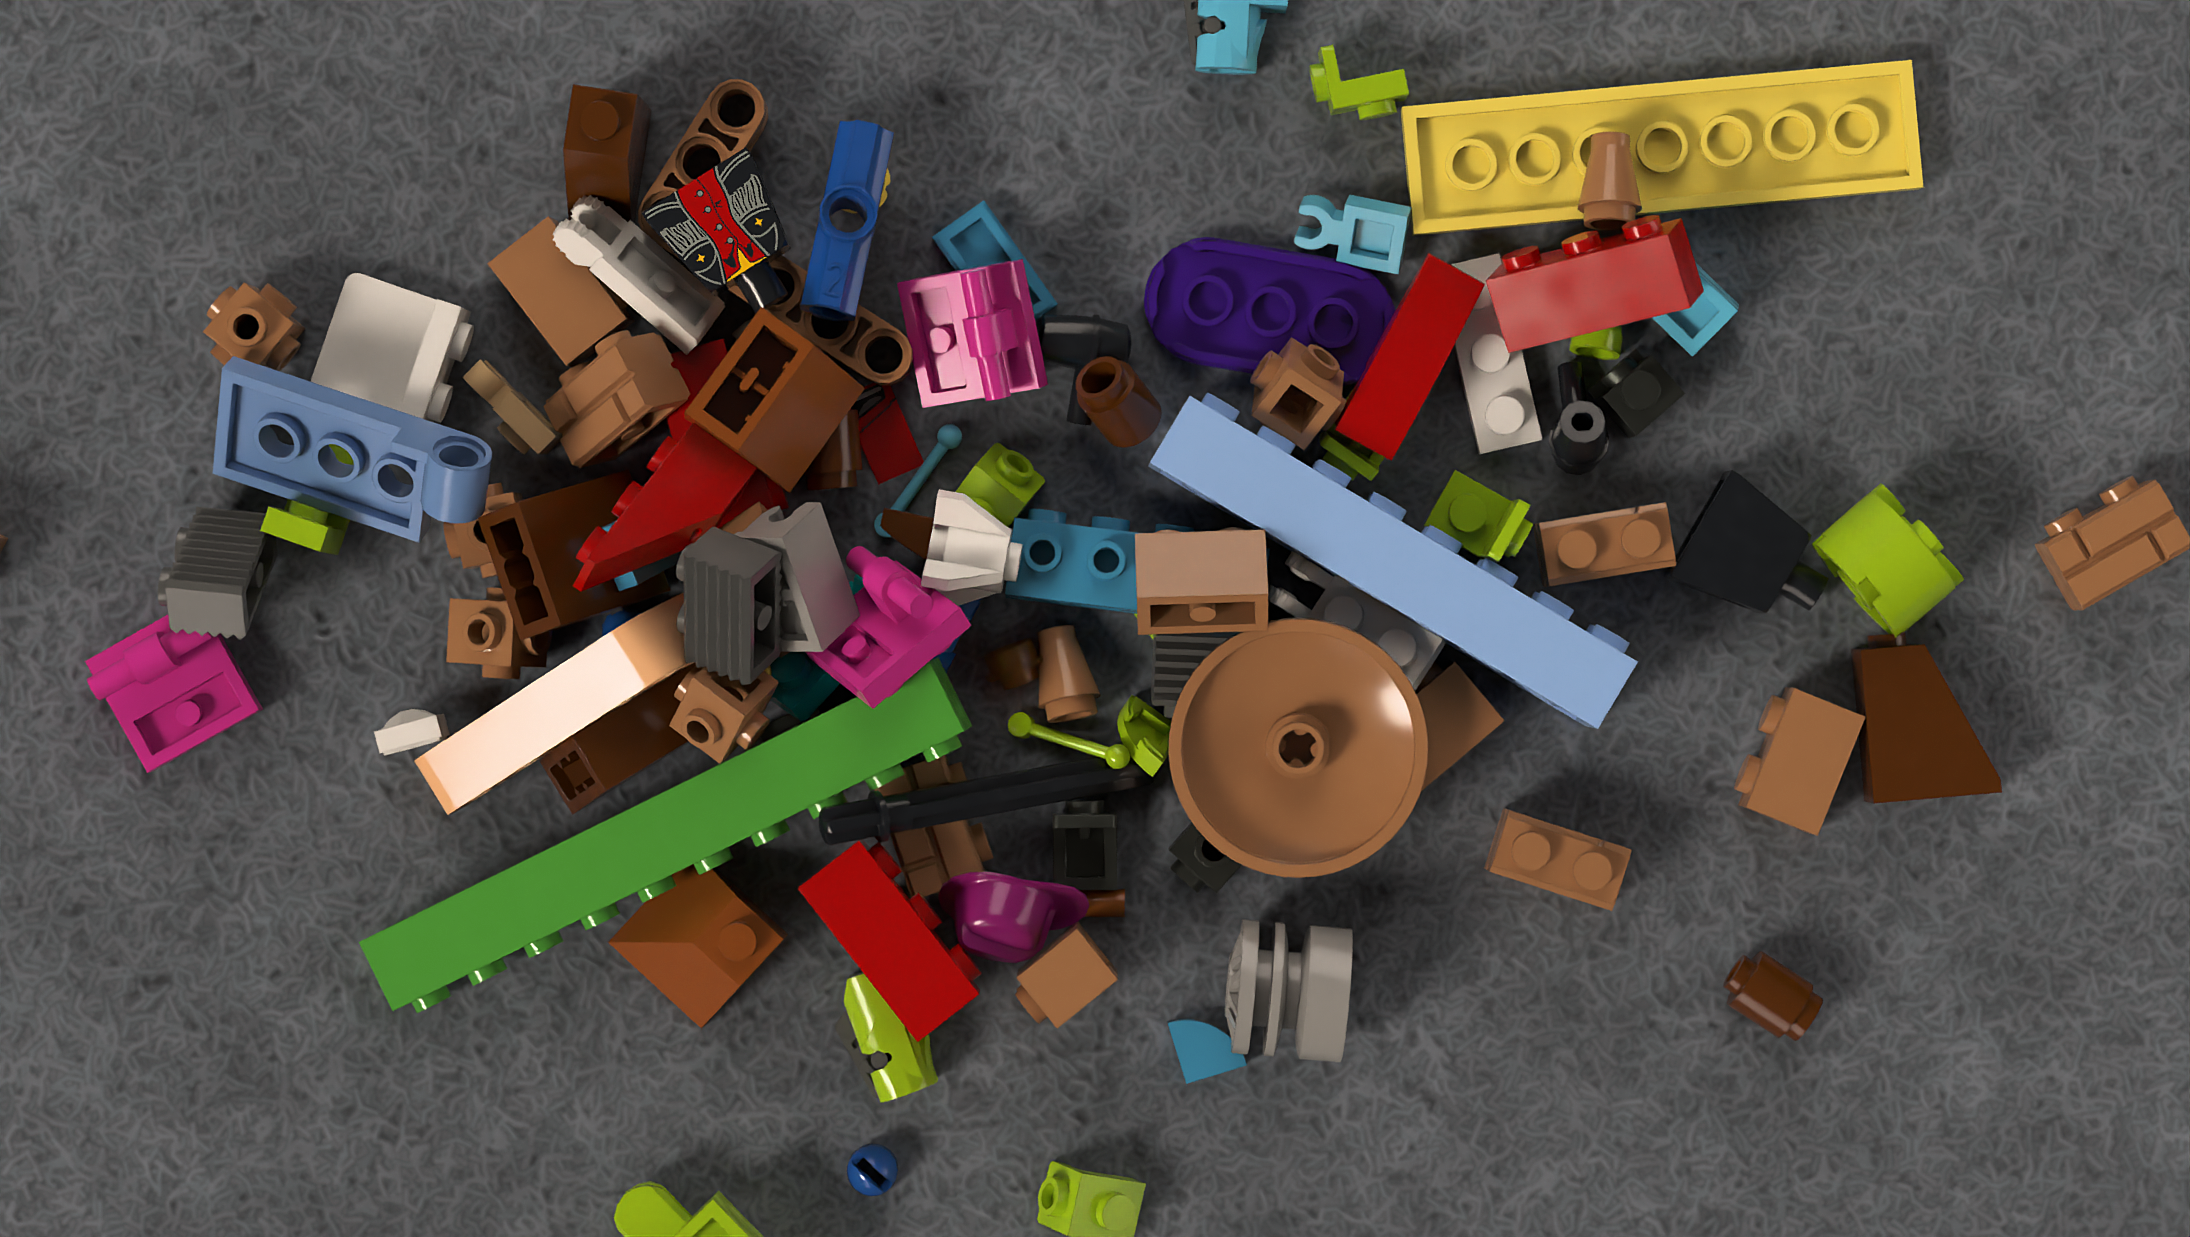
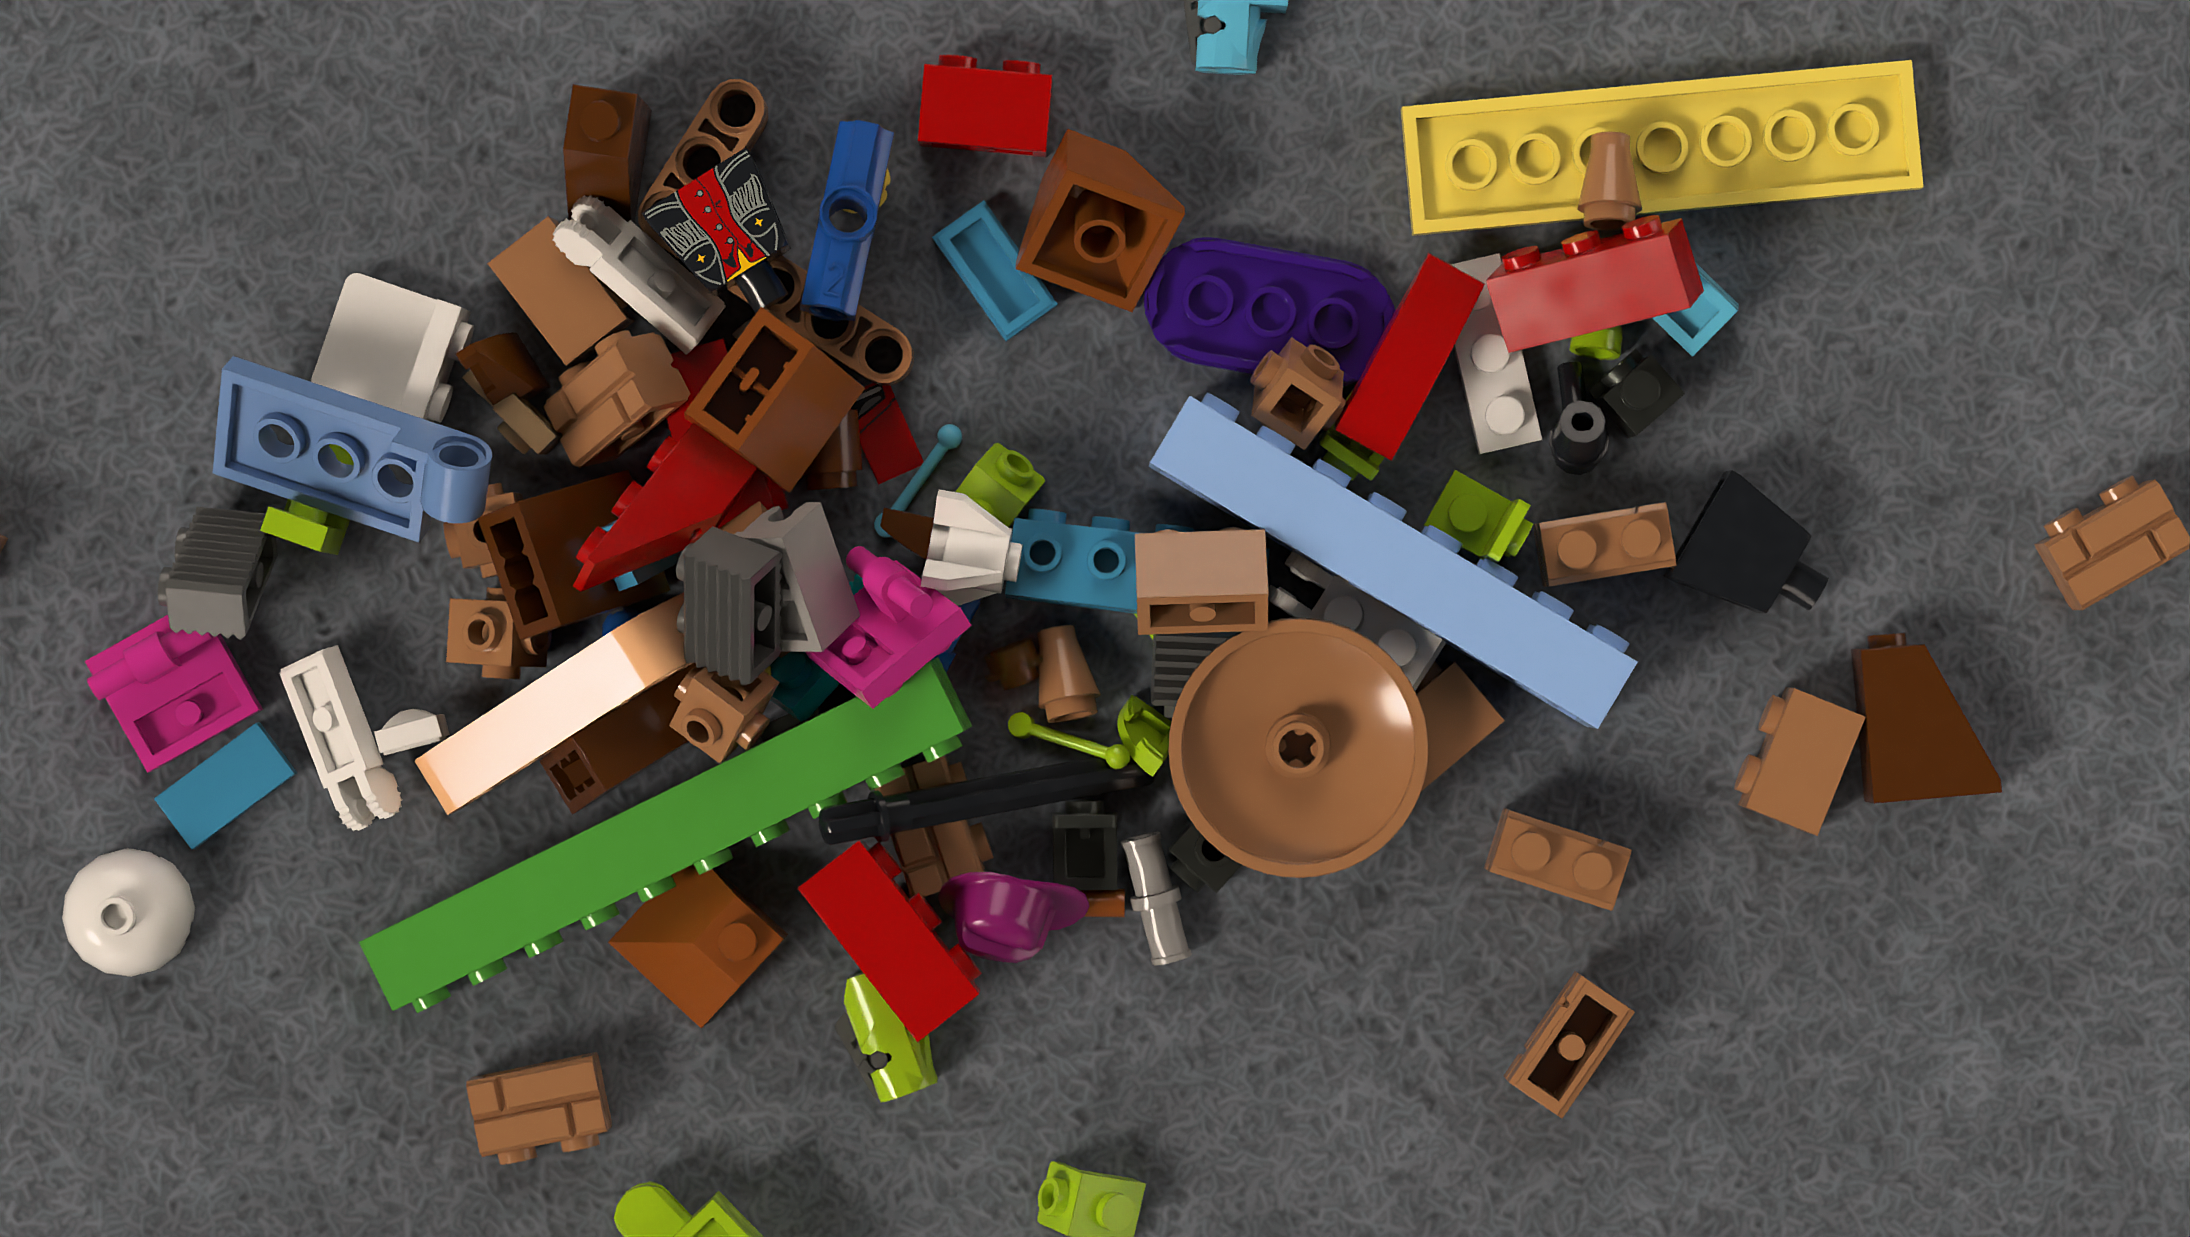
medium nougat brick [203,282,306,371] -> none
blue hinge [847,1144,898,1196] -> none
dark pink plate [897,259,1048,408] -> none
medium nougat brick [1015,921,1118,1028] -> none
black piece [1038,314,1132,425] -> none
reddish brown brick [1076,356,1162,448] -> none
dark azure tile [1167,1018,1247,1084] -> none
light grey wheel [1225,919,1353,1062] -> none
medium azure plate [1294,195,1412,274] -> none
lime bracket [1309,45,1409,120] -> none
reddish brown brick [1723,951,1823,1041] -> none
lime brick [1812,483,1964,638] -> none
none -> white cylinder [62,848,195,977]
none -> dark azure tile [154,722,297,850]
none -> white hinge [279,645,402,831]
none -> reddish brown slope [455,332,550,405]
none -> medium nougat brick [466,1052,612,1165]
none -> red brick [918,55,1053,157]
none -> dark orange slope [1015,129,1185,312]
none -> light grey pin [1120,831,1192,966]
none -> medium nougat brick [1503,971,1635,1118]

